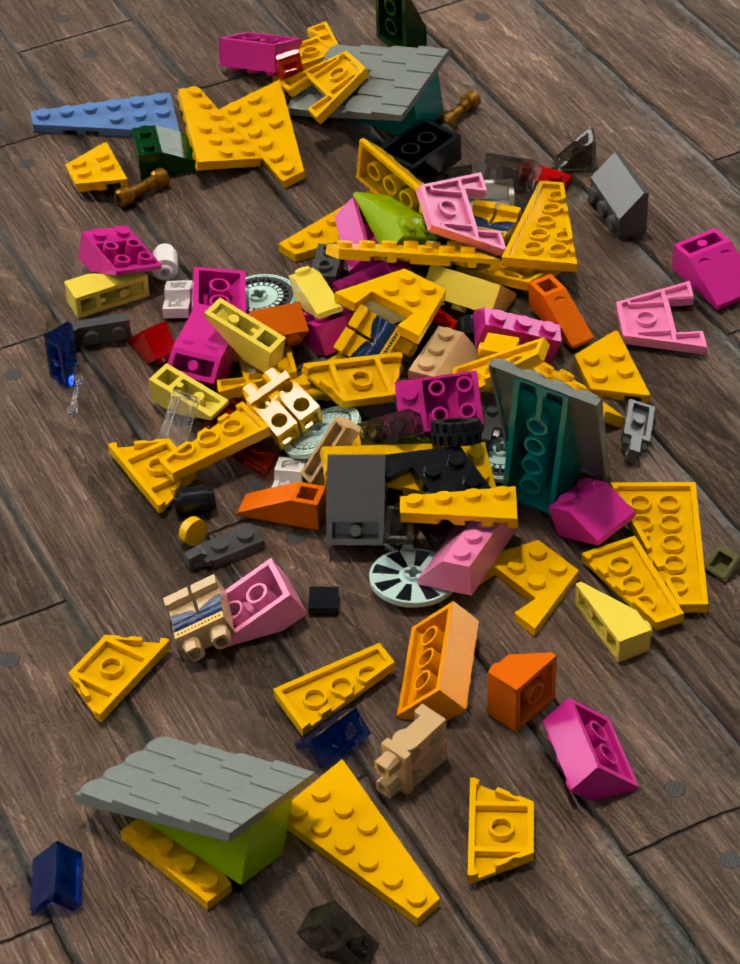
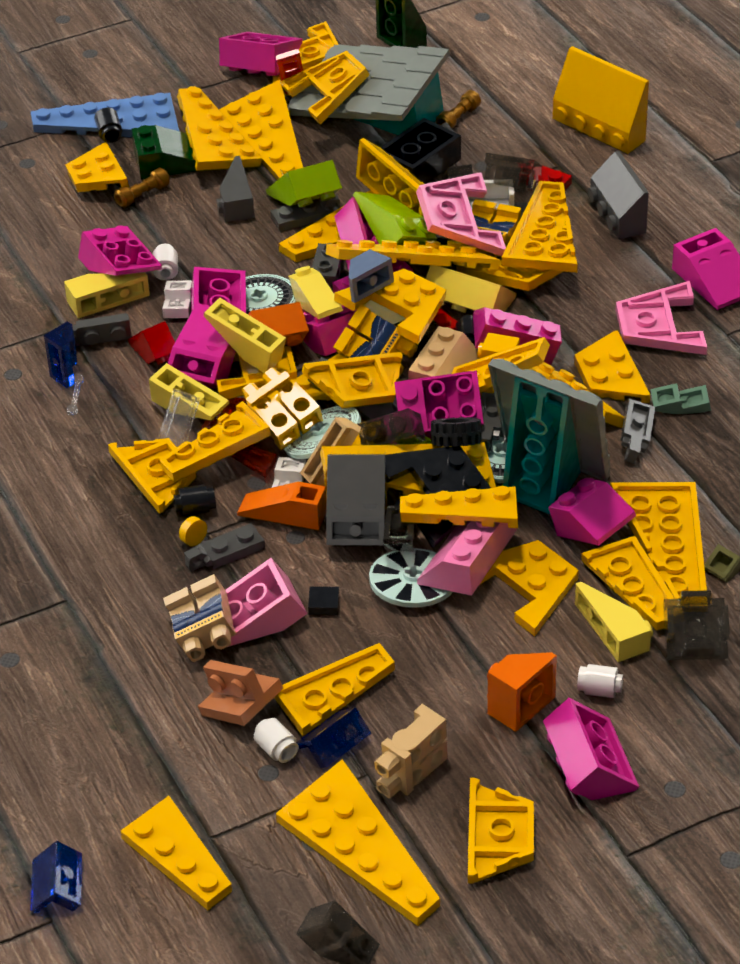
yellow wing [69,635,171,722] -> none
light grey piece [74,736,315,885] -> none
light orange slope [397,601,479,722] -> none
orange slope [528,274,594,349] -> none
clear smoke slope [556,127,596,173] -> none
none -> black brick [94,107,122,143]
none -> nougat bracket [198,660,284,726]
none -> dark grey slope [216,156,255,223]
none -> white brick [254,718,299,763]
none -> lime slope [266,160,342,208]
none -> dark grey hinge [270,194,340,232]
none -> sand blue slope [349,249,394,303]
none -> yellow slope [553,46,649,154]
none -> white brick [577,664,623,698]
none -> sand green slope [650,383,711,414]
none -> clear smoke panel [663,590,730,660]

